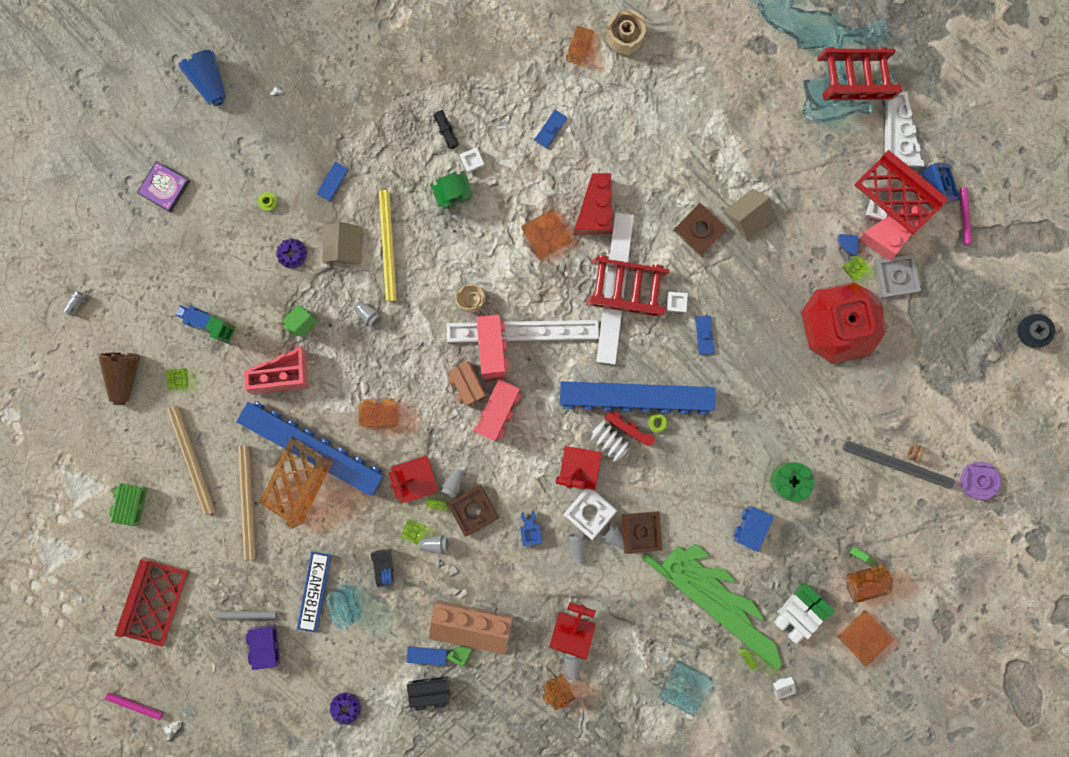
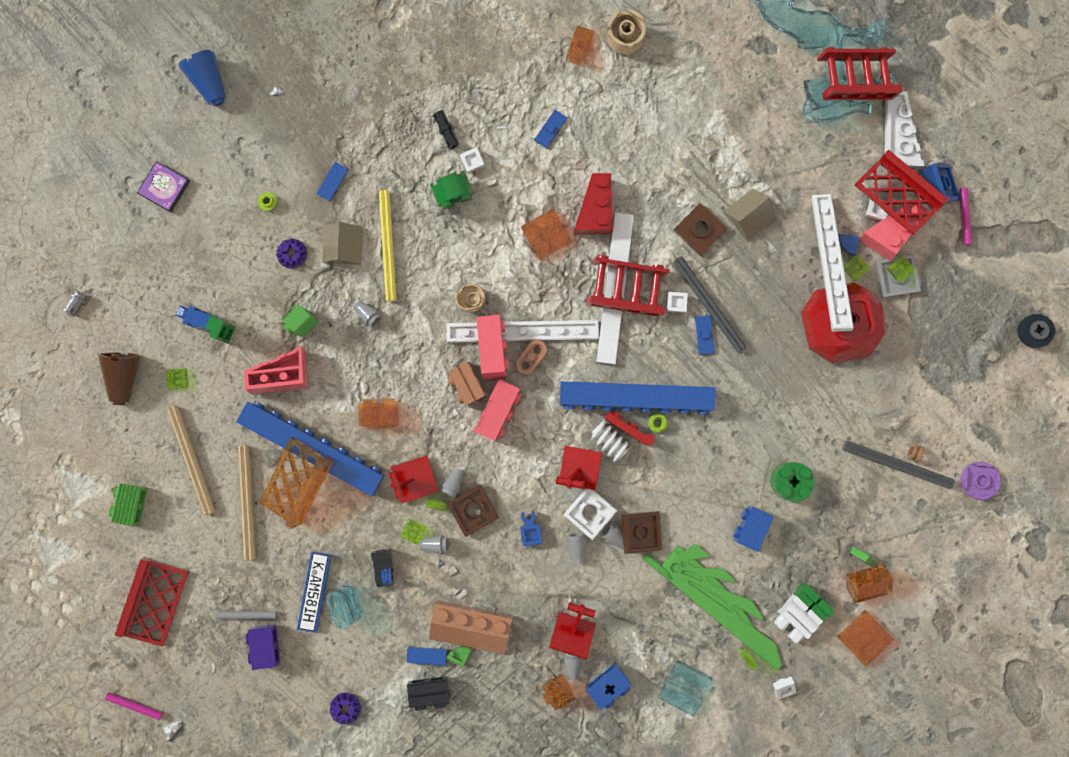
none -> nougat plate [516,340,547,375]
none -> blue brick [585,662,632,710]
none -> dark grey axle [673,256,746,353]
none -> white tile [811,194,854,332]
none -> clear neon green tile [886,255,915,283]

